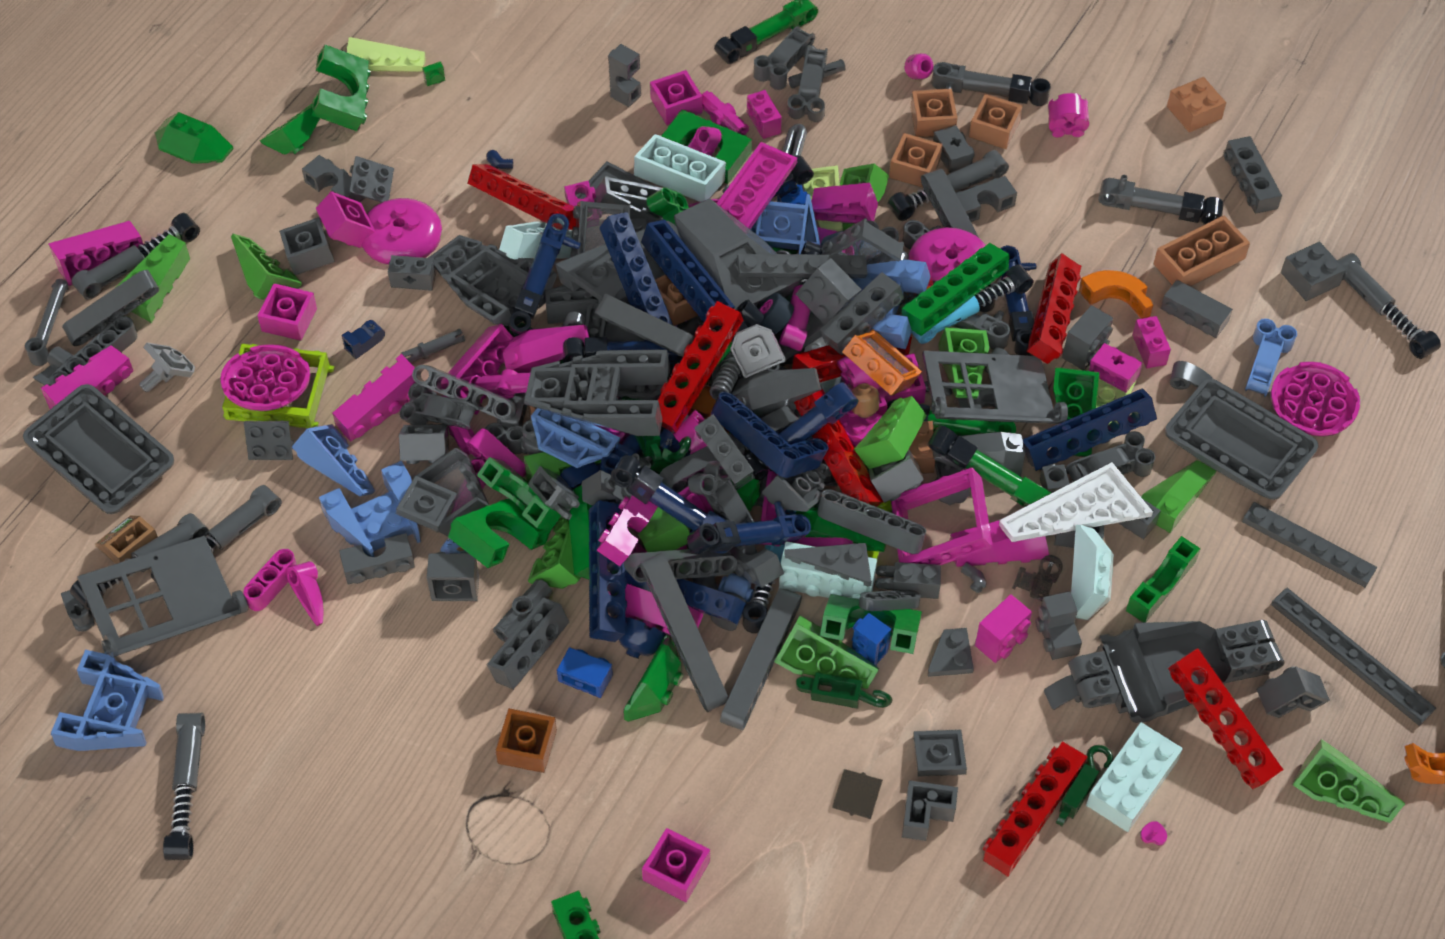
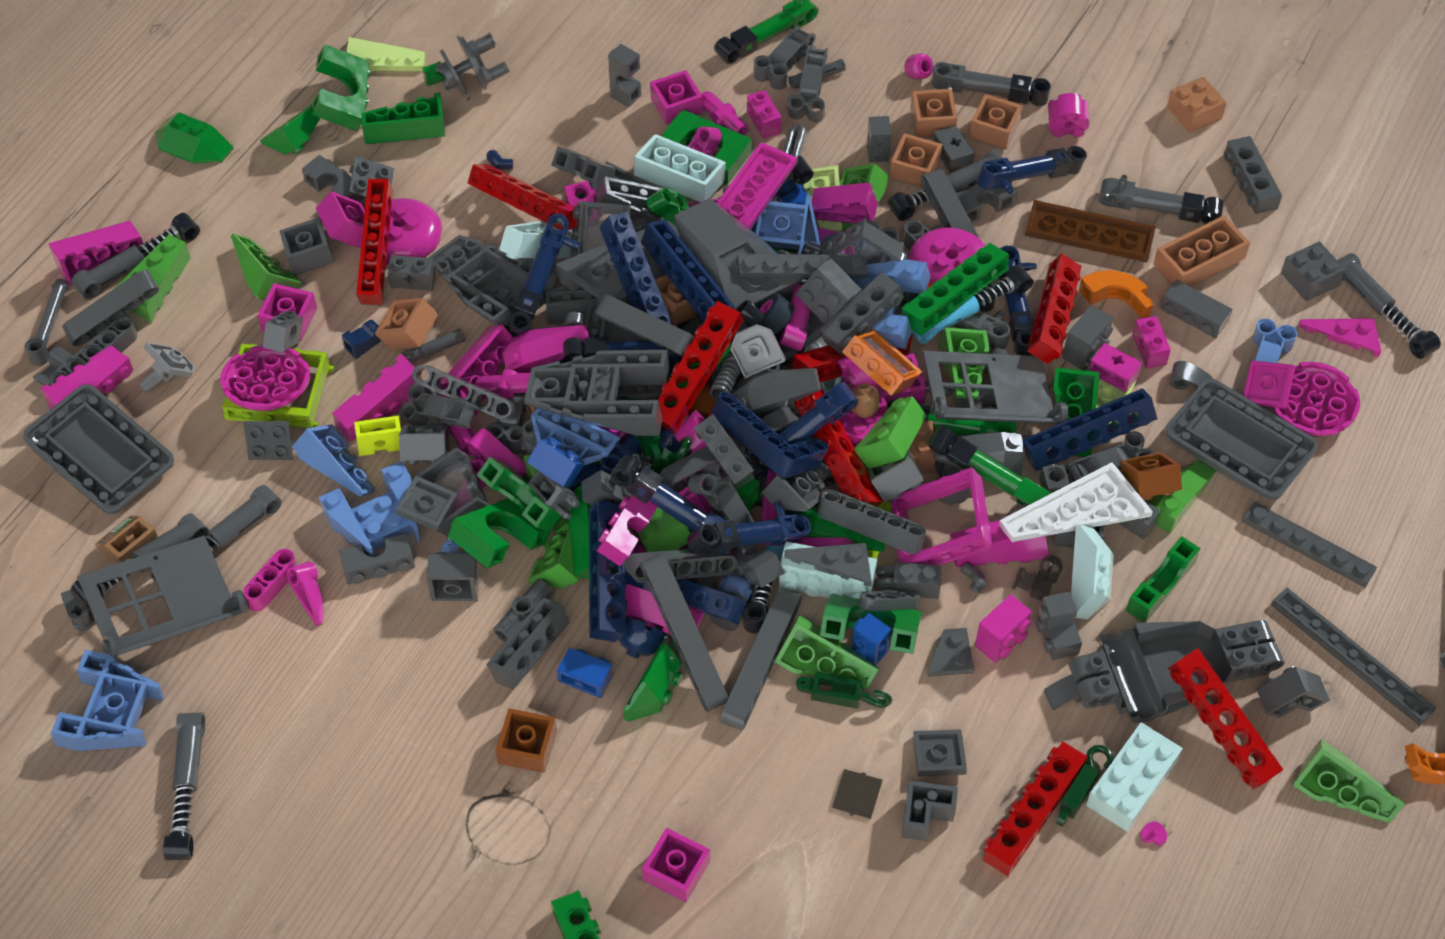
none -> dark grey brick [262,311,303,353]
none -> neon yellow brick [354,416,401,456]
none -> red brick [356,179,393,305]
none -> green wedge [361,92,445,145]
none -> nougat brick [375,297,438,350]
none -> dark grey piece [435,33,510,95]
none -> blue brick [527,437,585,487]
none -> dark grey arch [551,146,617,185]
none -> dark grey brick [866,116,892,162]
none -> dark blue piece [977,146,1087,194]
none -> reddish brown plate [1025,200,1156,262]
none -> dark orange brick [1119,452,1182,500]
none -> dark pink tile [1243,360,1295,409]
none -> dark pink wing [1298,318,1381,356]

